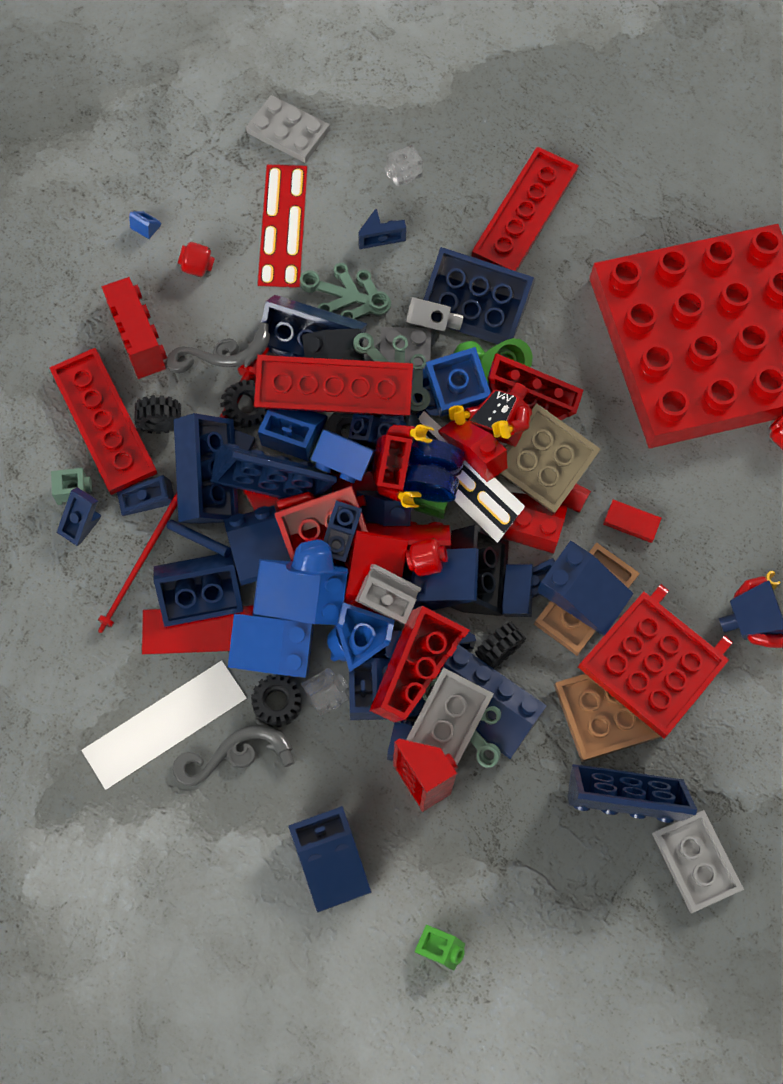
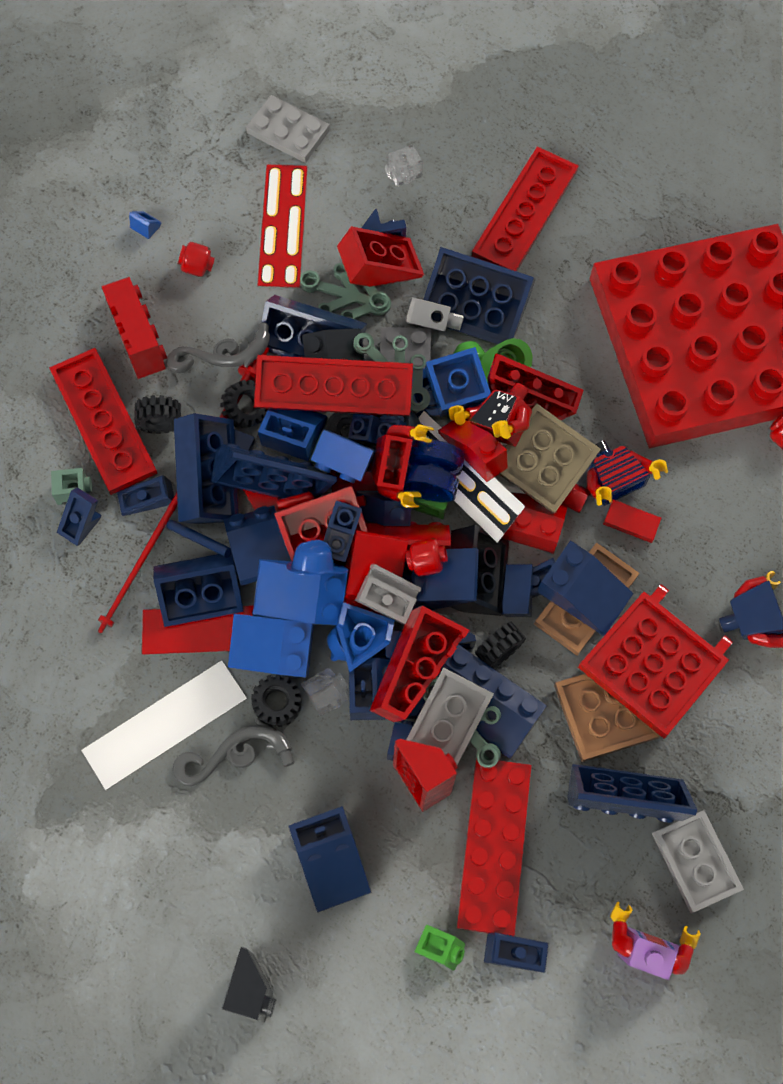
none -> black slope [222,947,276,1022]
none -> red slope [337,226,424,287]
none -> red plate [456,757,531,936]
none -> dark blue slope [484,933,549,973]
none -> torso [587,441,668,506]
none -> torso [610,902,700,980]

